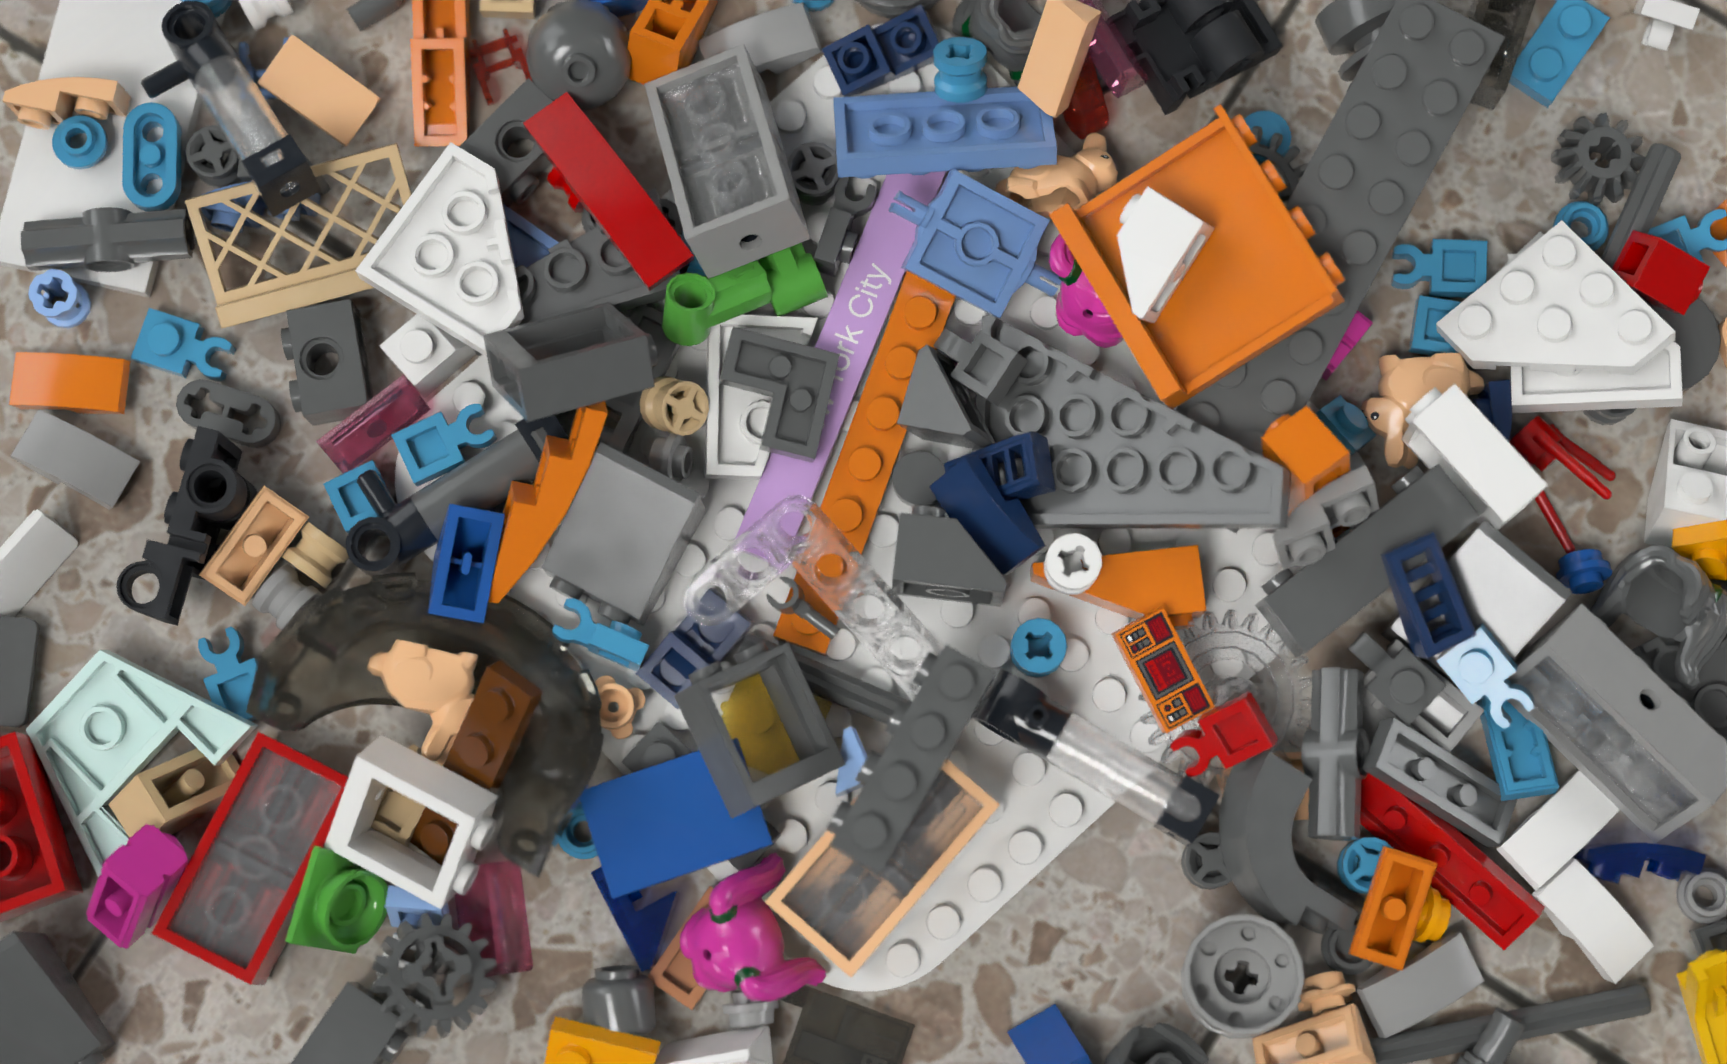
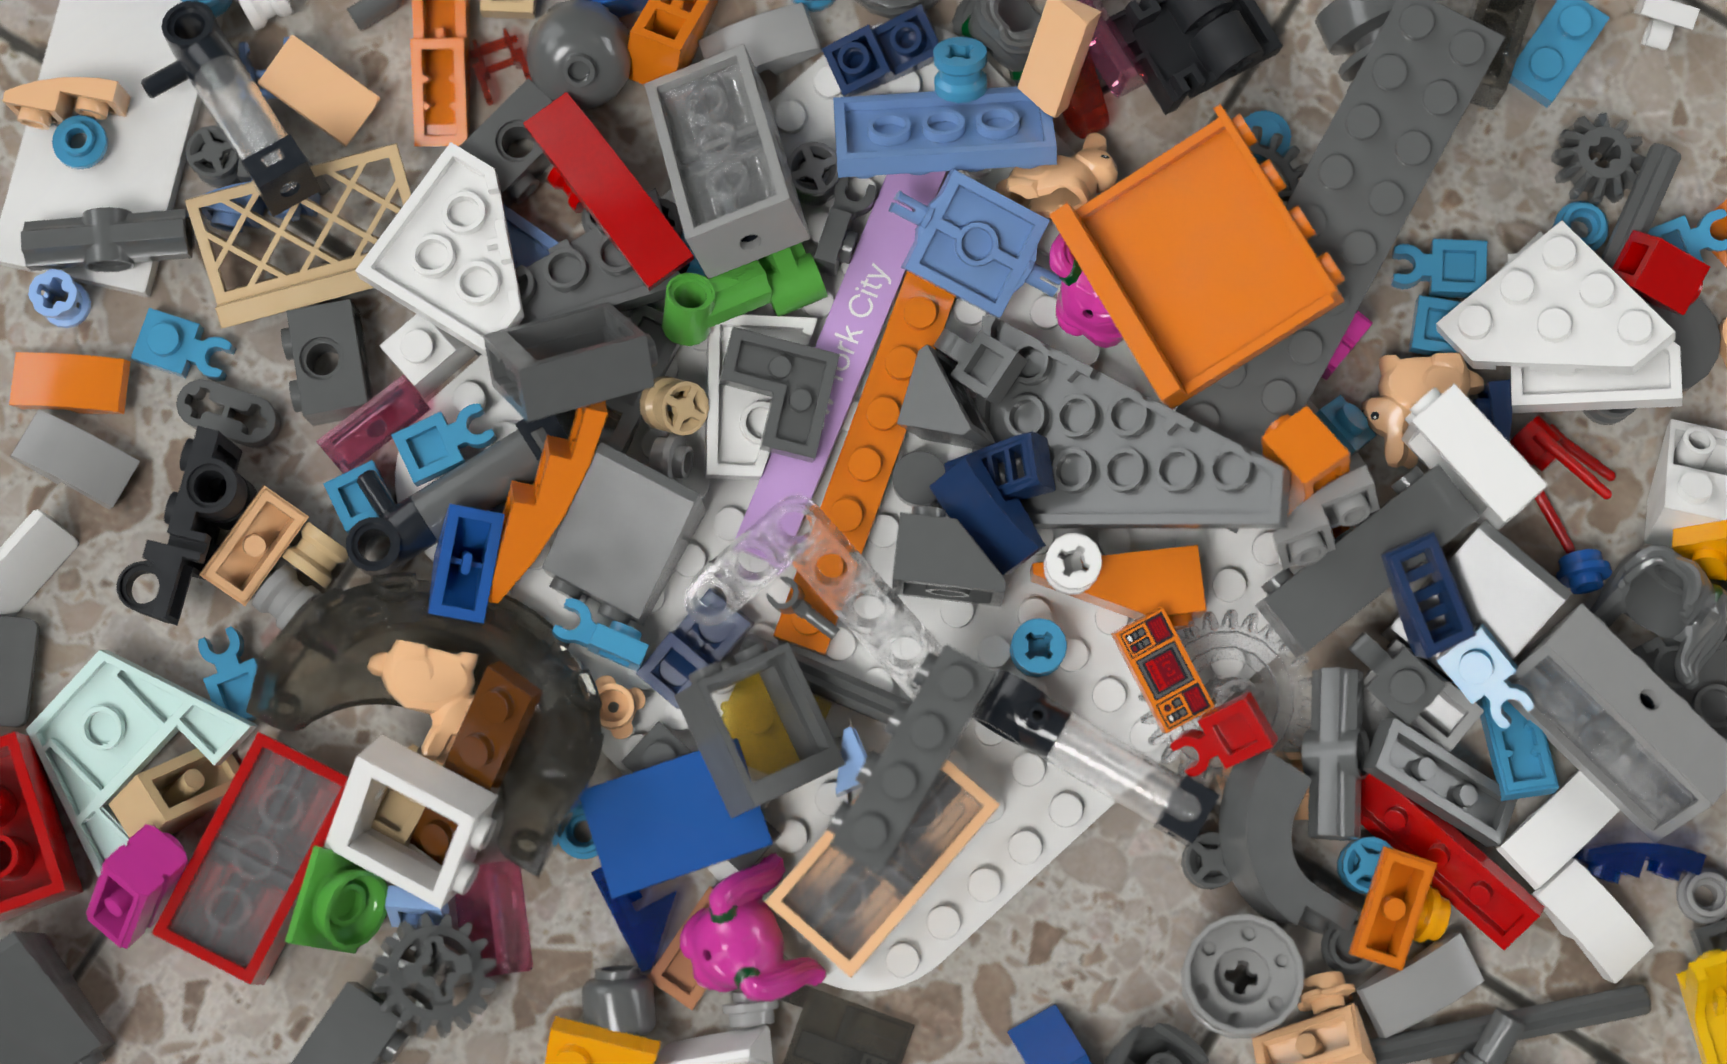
dark azure plate [122,103,182,212] -> none
white slope [1117,187,1215,323] -> none

